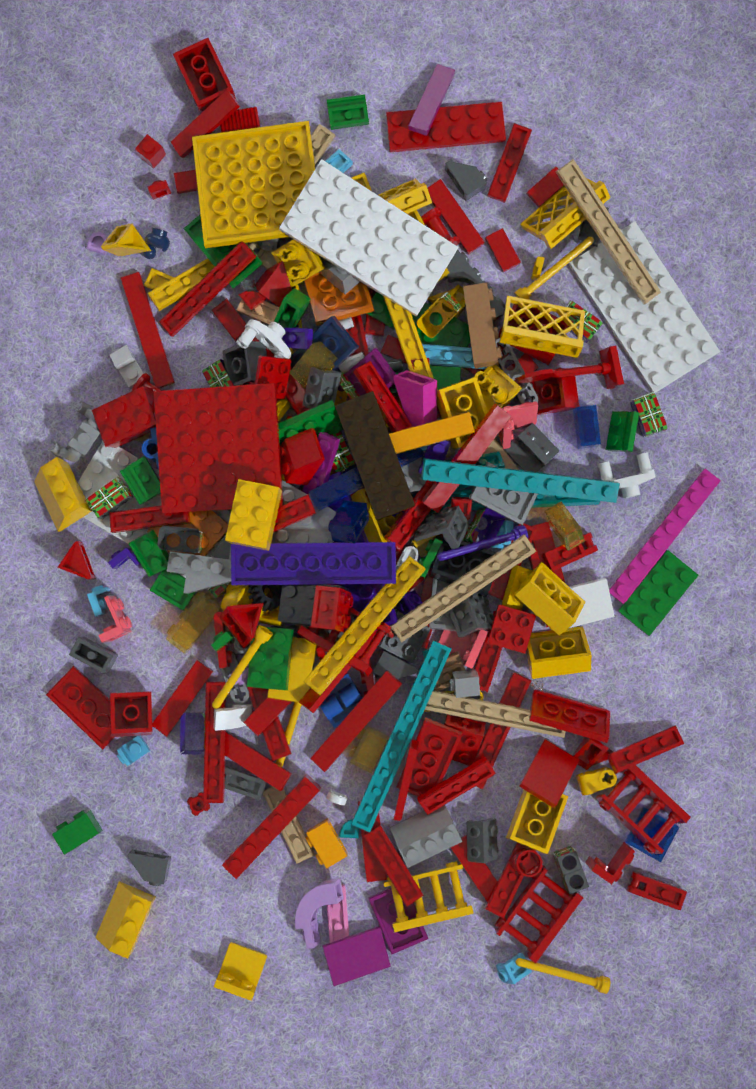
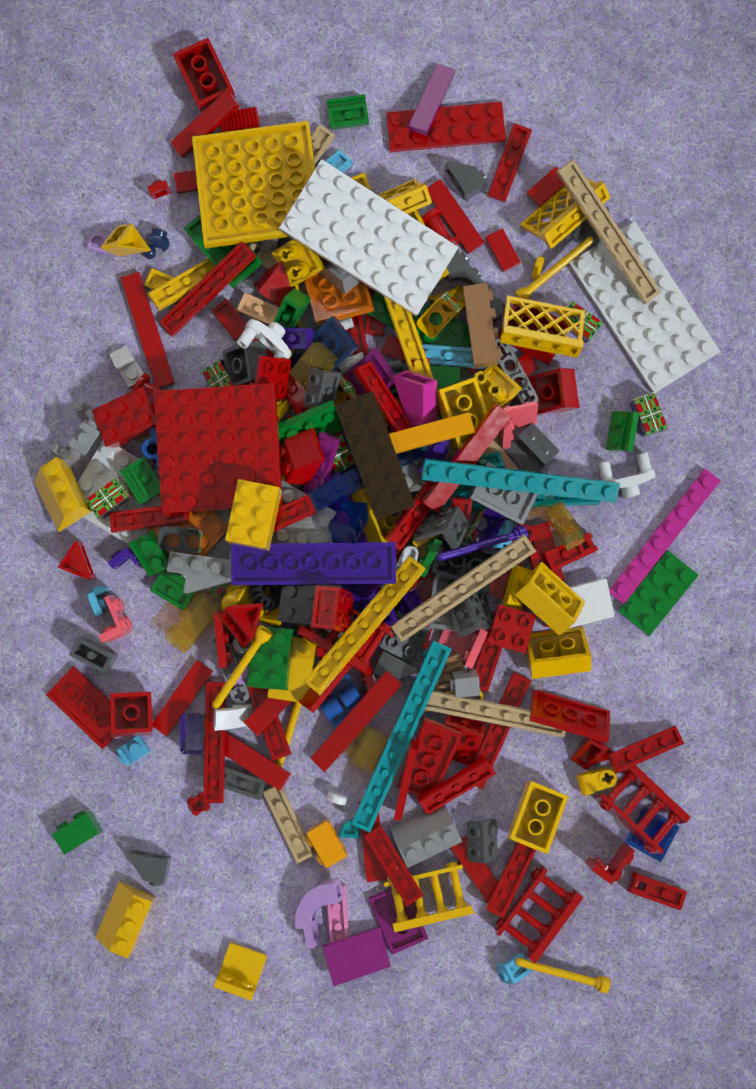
red brick [135,134,166,169] -> none
green plate [211,631,234,651] -> none
red arch [222,774,321,879] -> none
red tile [238,291,266,311] -> none
red wheel [511,849,543,877] -> none
red piece [518,346,624,389] -> none
red tile [519,739,579,808] -> none
dark grey piece [552,846,589,894] -> none
clear blue brick [573,405,601,449] -> none

